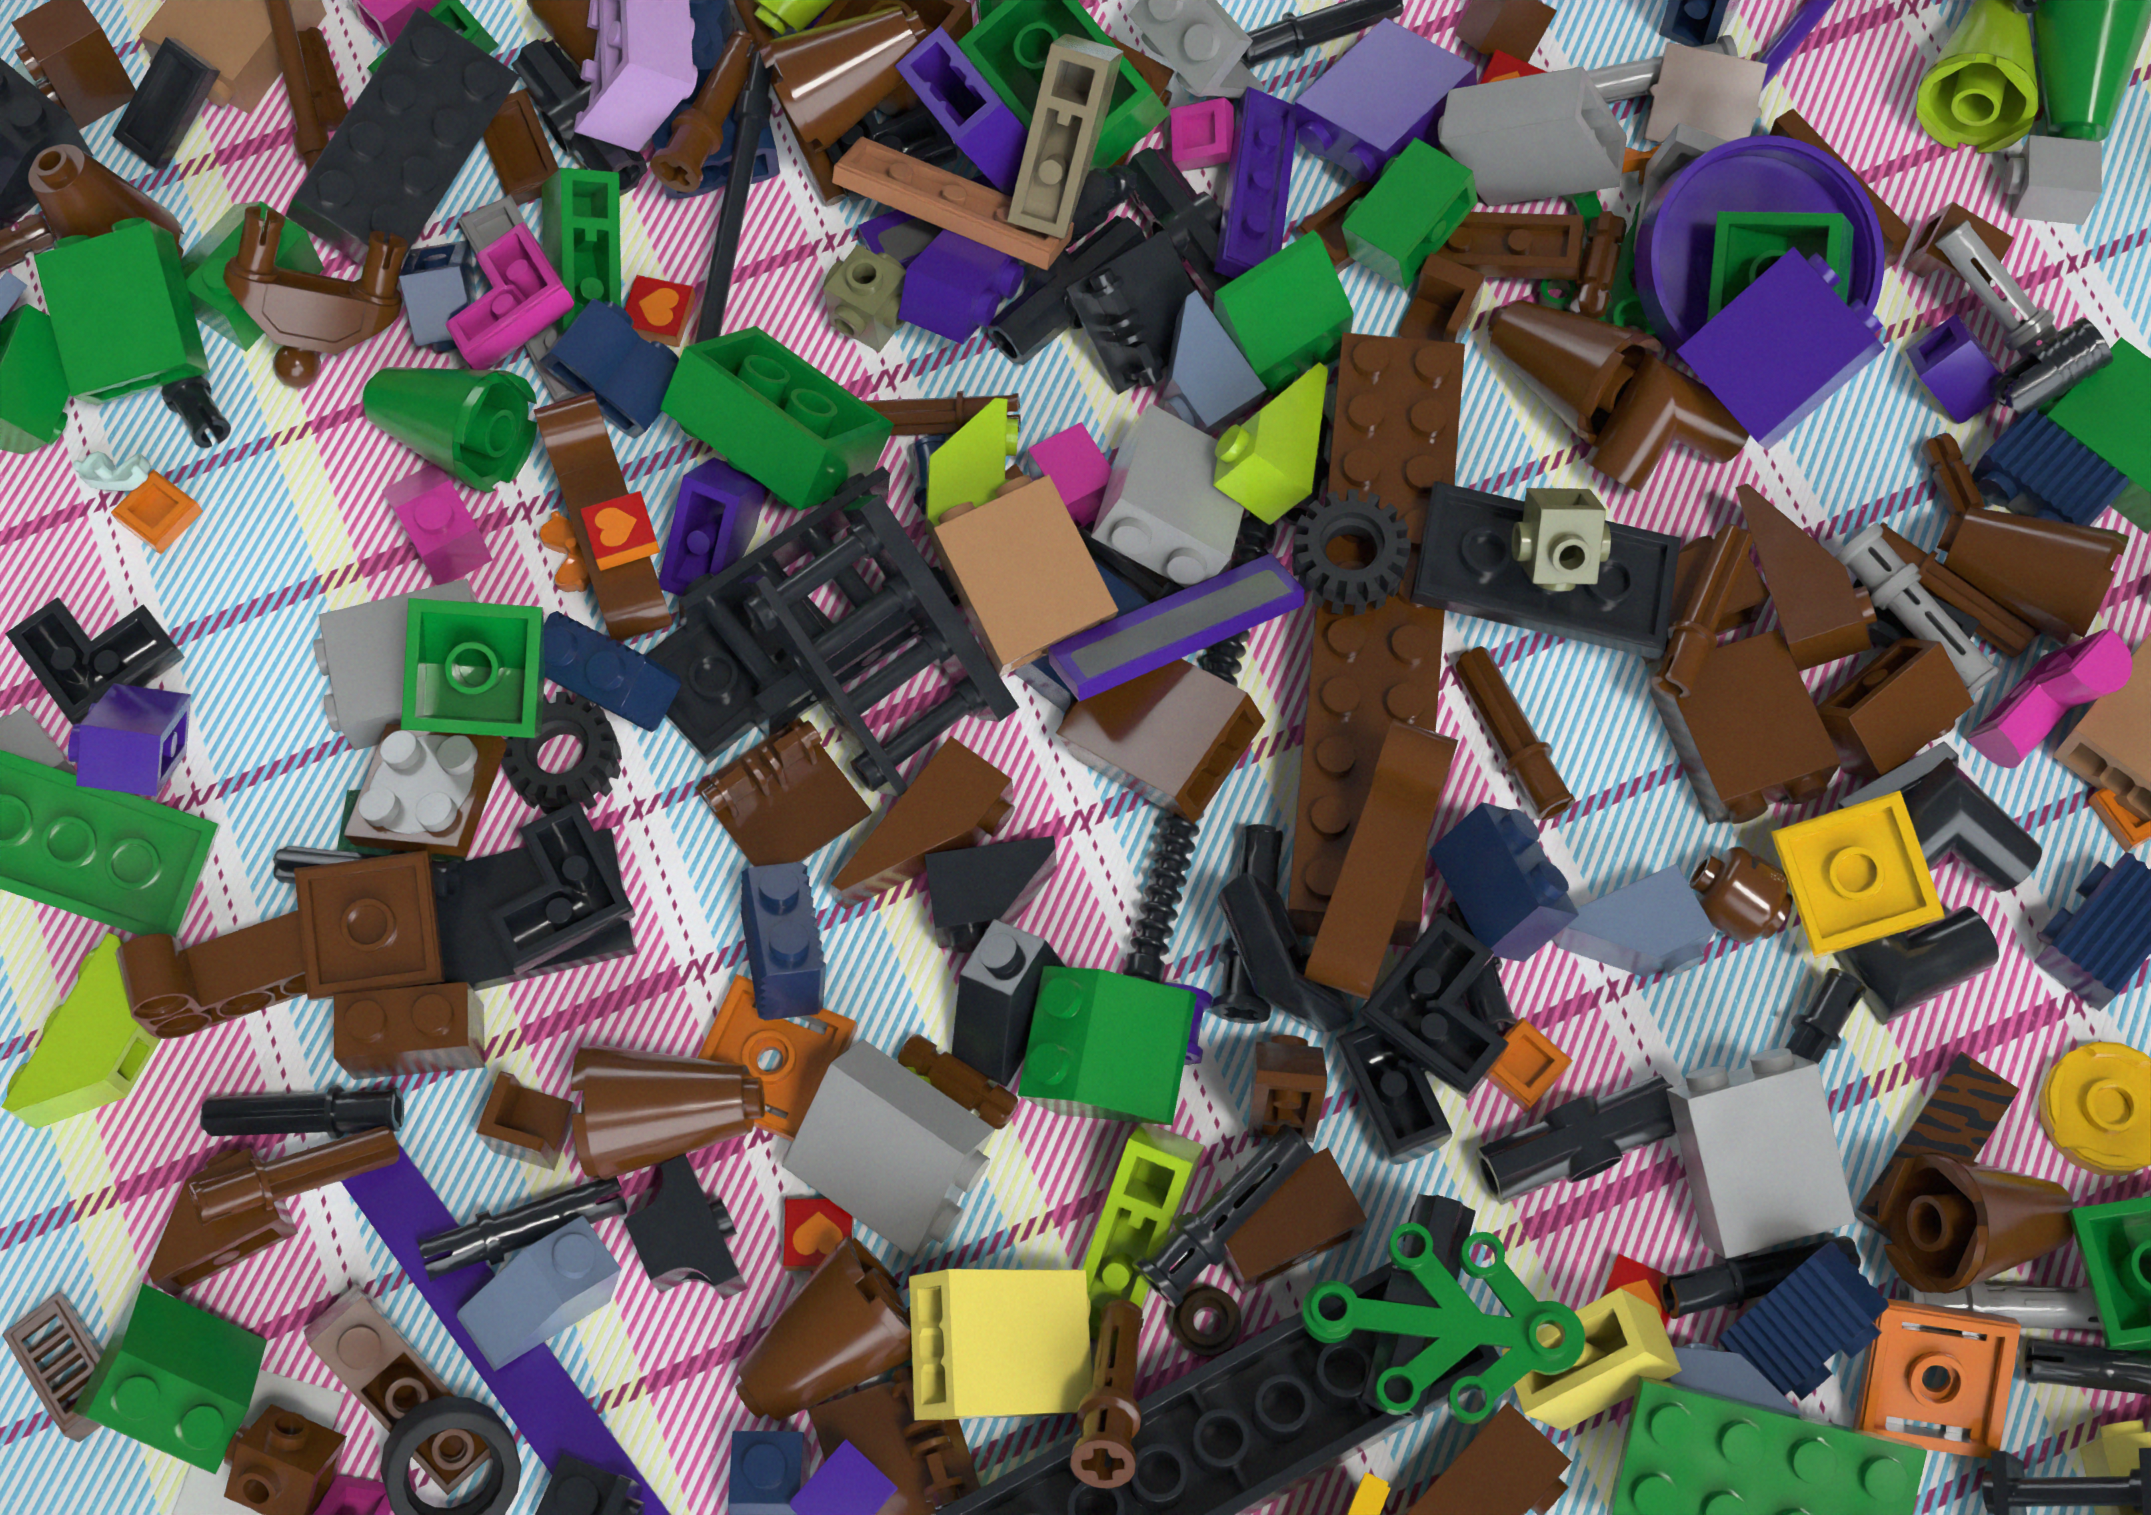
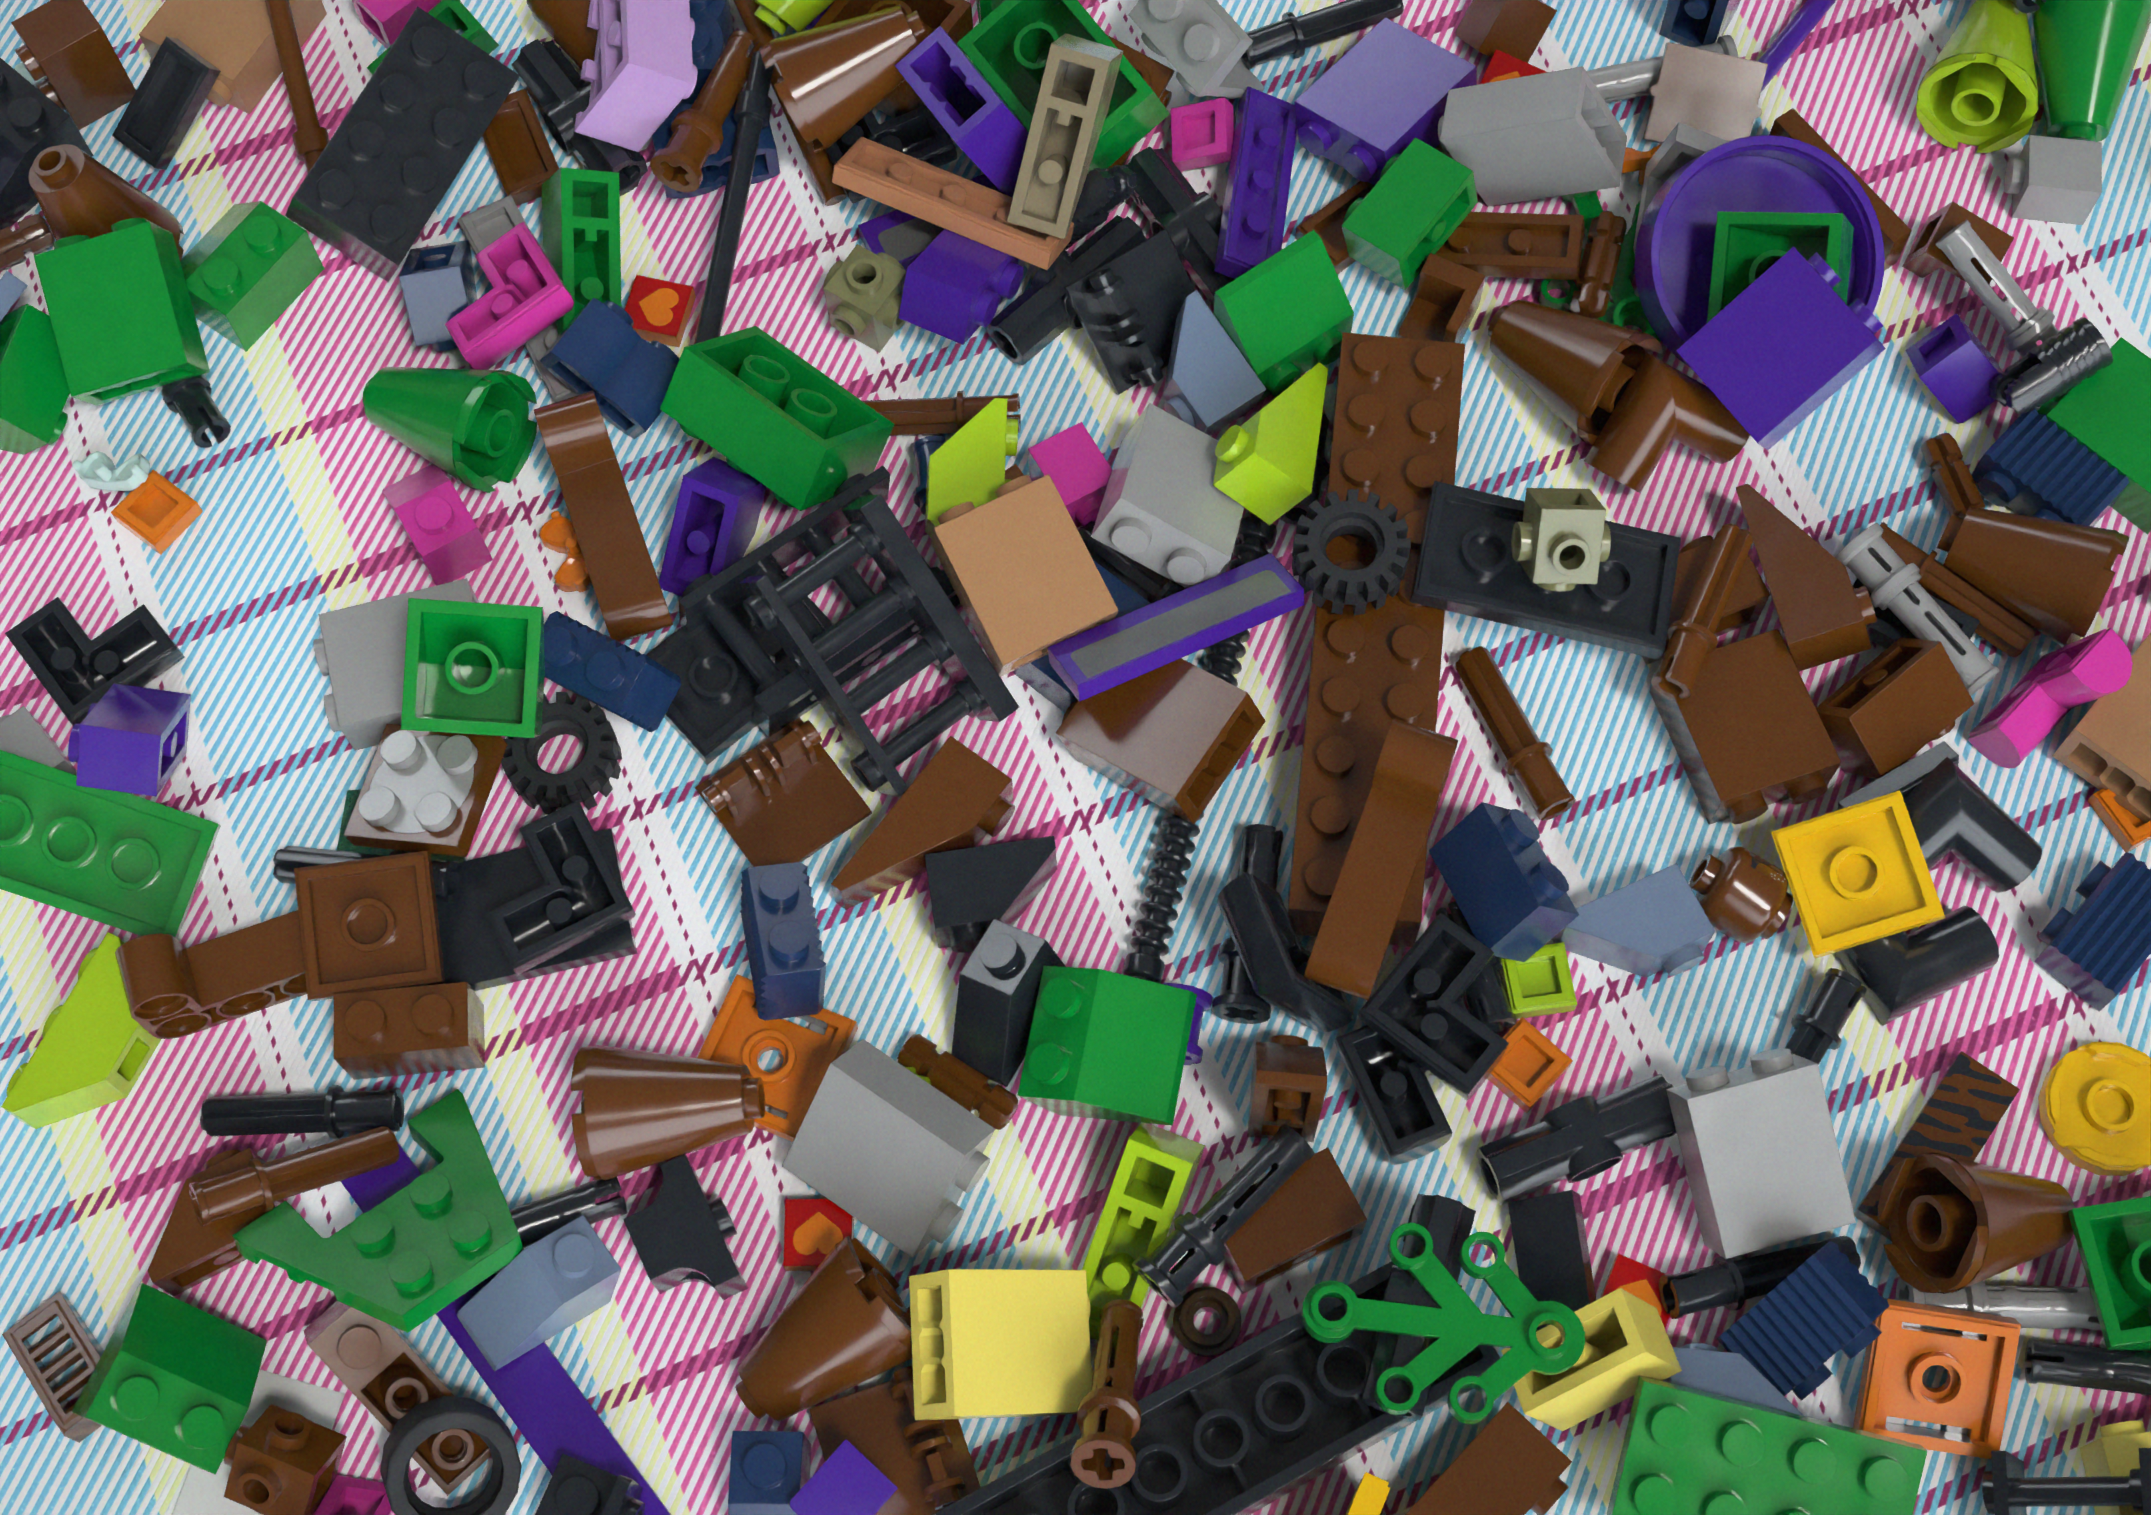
reddish brown connector [223,206,409,389] -> none
reddish brown axle [297,27,349,131] -> none
reddish brown panel [476,1071,578,1171] -> none
tile [580,490,660,571] -> none
none -> green wing [232,1089,524,1333]
none -> lime tile [1500,942,1577,1019]
none -> black tile [1508,1190,1596,1332]

